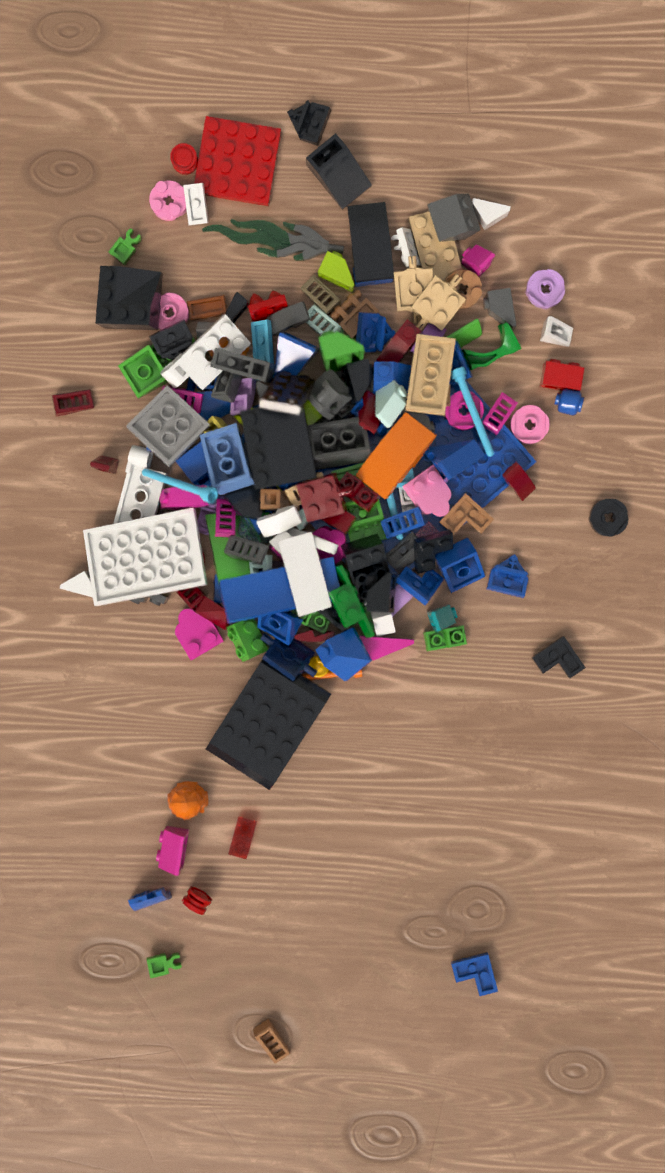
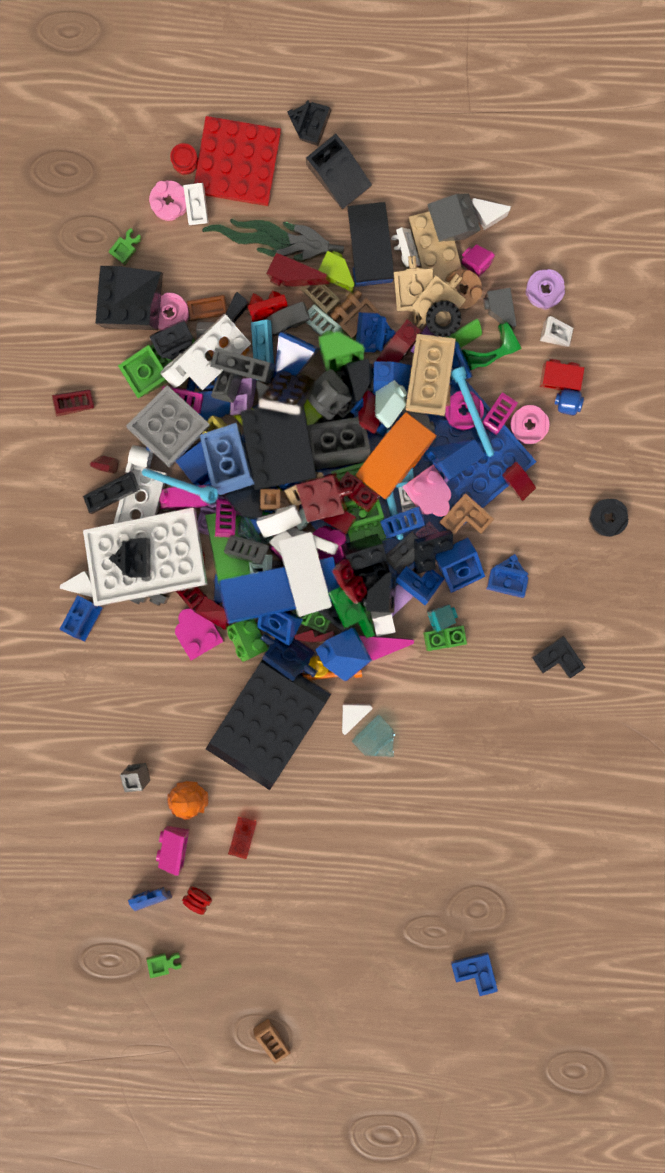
none -> blue hinge [59,595,103,642]
none -> black tile [83,472,140,514]
none -> black slope [109,538,150,578]
none -> dark grey brick [120,763,150,792]
none -> dark red slope [266,253,331,287]
none -> dark red slope [332,560,367,604]
none -> white slope [342,703,373,735]
none -> clear light blue slope [352,715,395,757]
none -> black tyre [426,300,461,337]

